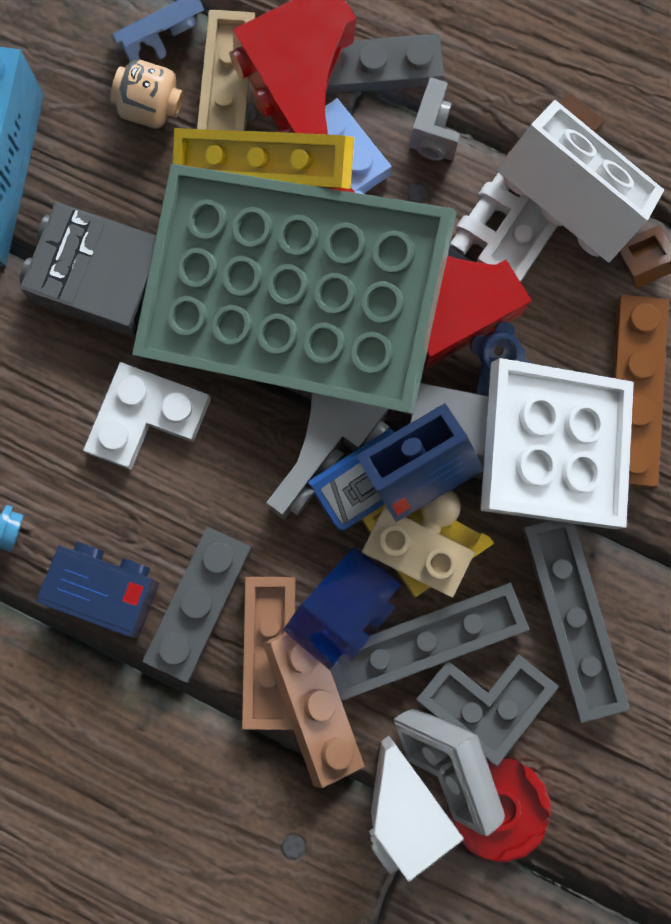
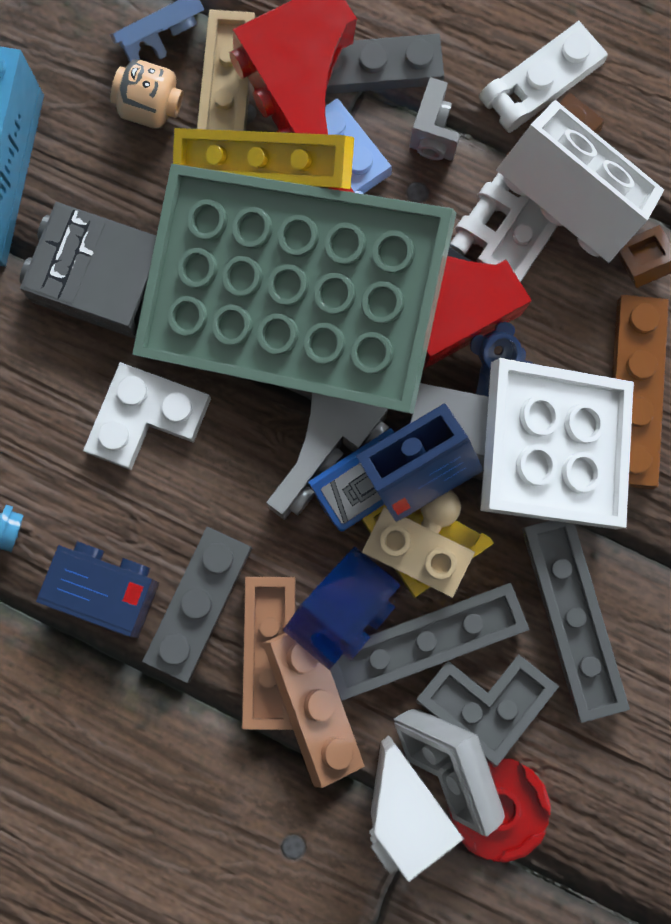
none -> white plate [479,21,608,133]

